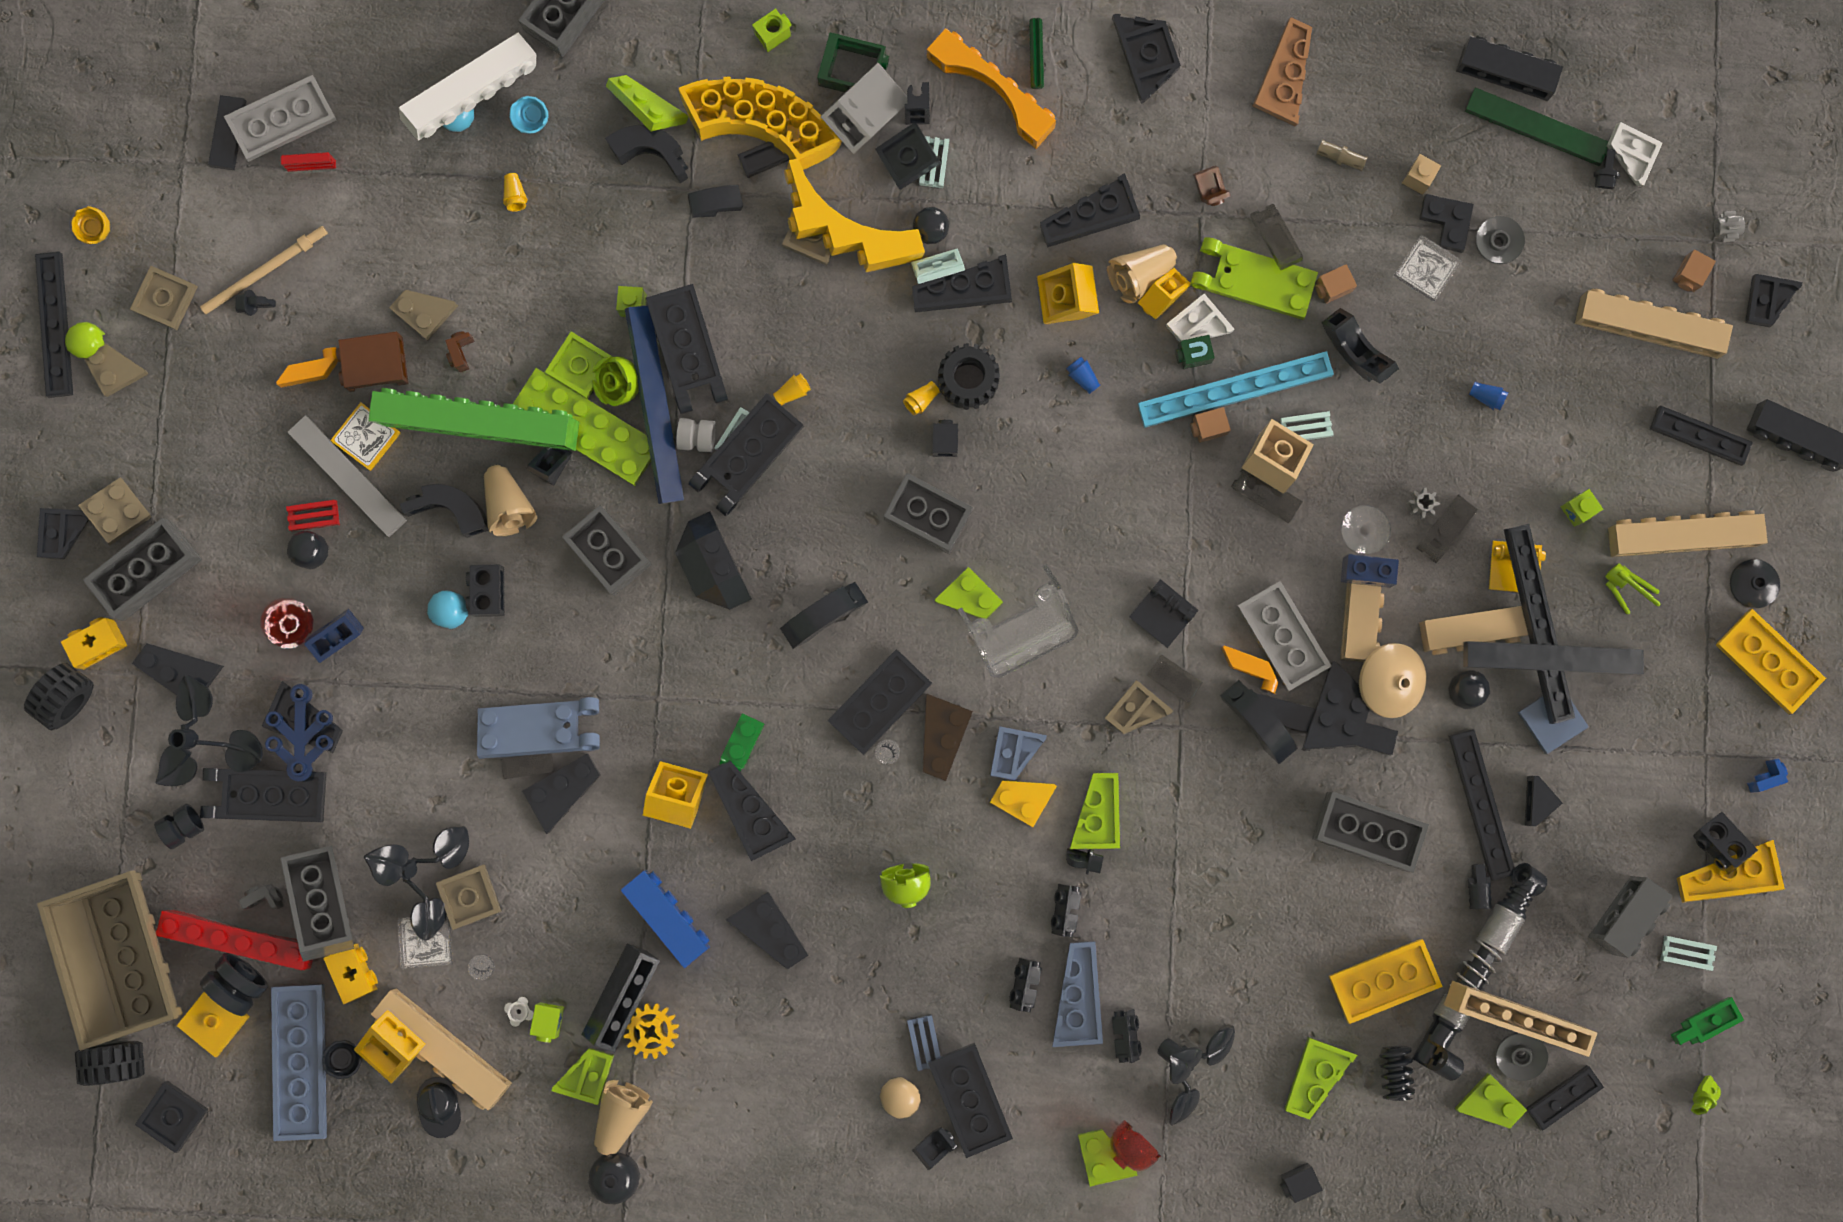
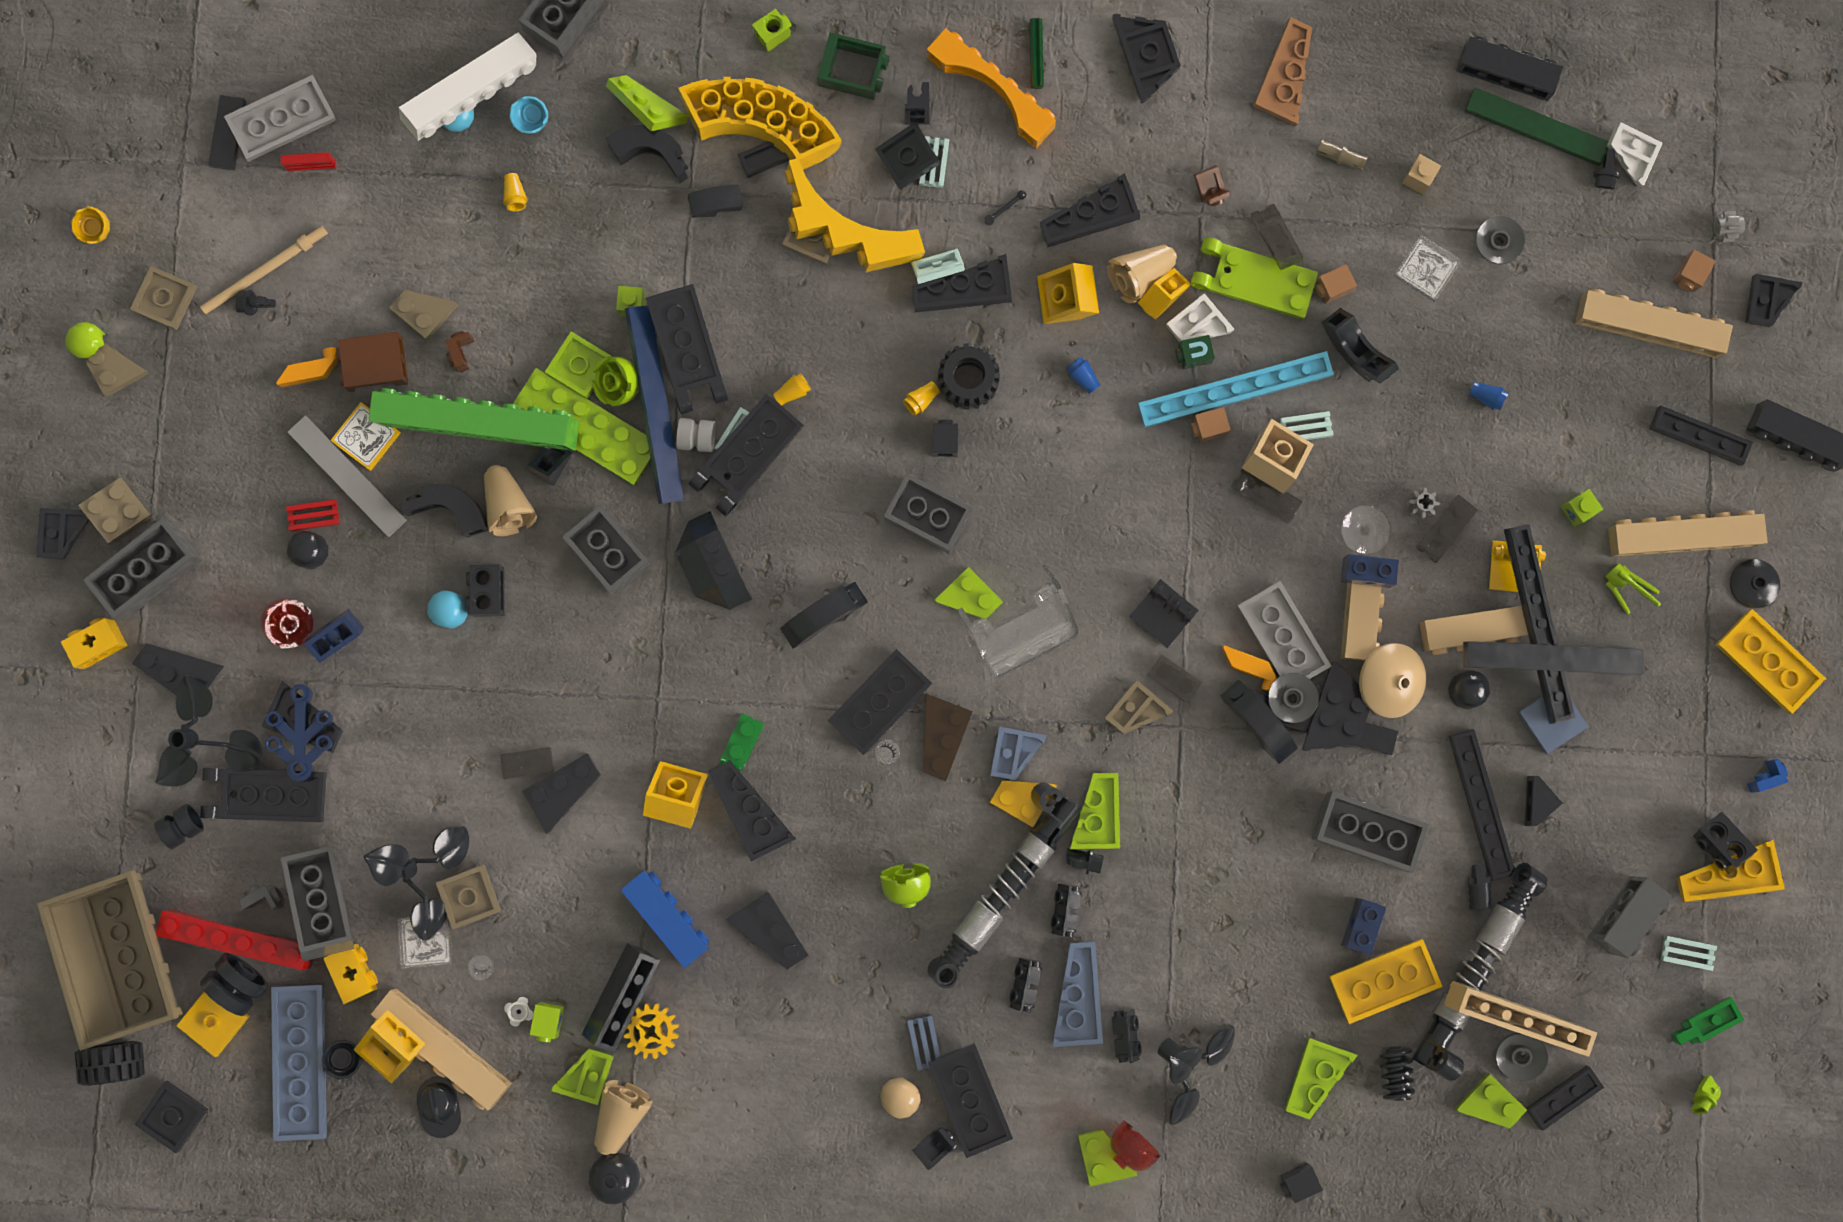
black tyre [24,663,94,731] -> none
black tile [35,251,73,398] -> none
sand blue hinge [477,697,600,759] -> none
light grey slope [821,63,907,154] -> none
black hair [913,207,950,244] -> none
black plate [1419,194,1474,253] -> none
none -> black piece [927,783,1082,988]
none -> black hinge [985,190,1027,225]
none -> dark grey dish [1268,673,1319,723]
none -> dark blue brick [1341,898,1386,955]

